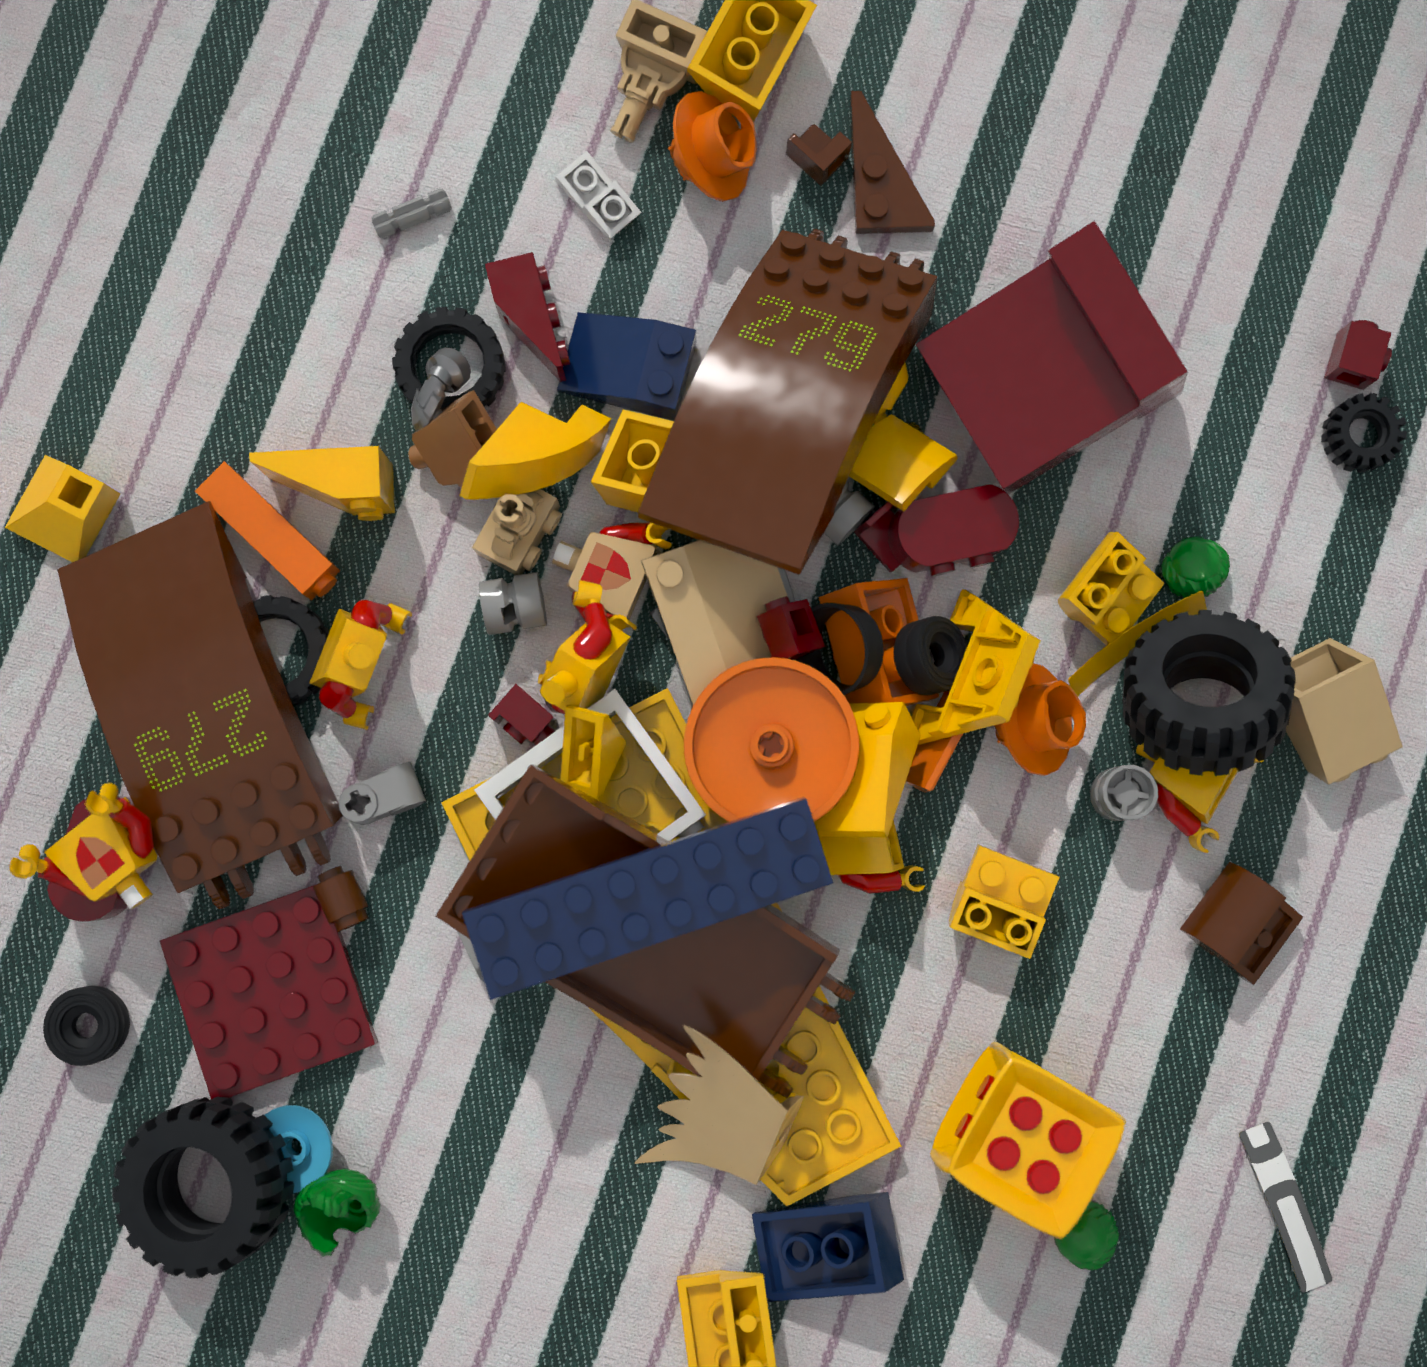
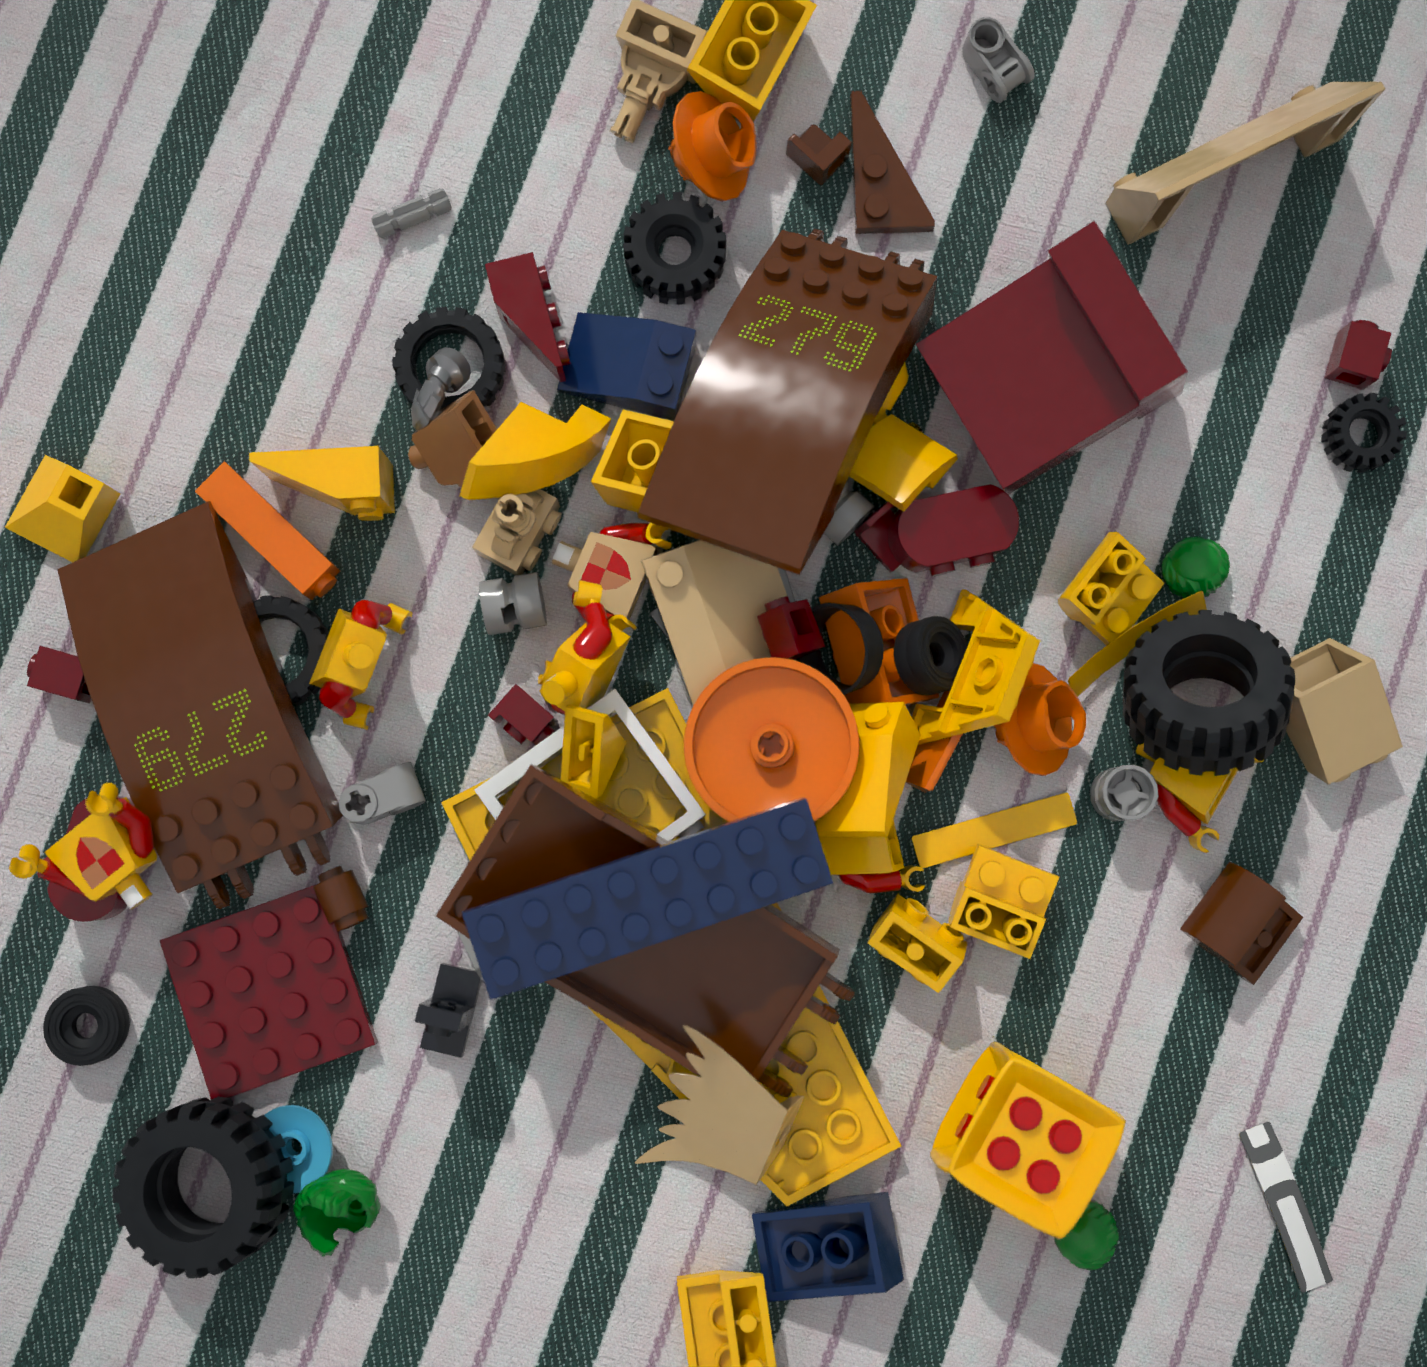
white slope [555,151,641,239] -> none
none -> dark red brick [27,646,91,704]
none -> black bracket [415,963,482,1058]
none -> black tyre [623,192,726,305]
none -> yellow brick [868,894,968,993]
none -> yellow sticker [912,793,1077,868]
none -> light grey piece [962,17,1035,103]
none -> tan slope [1105,82,1385,245]

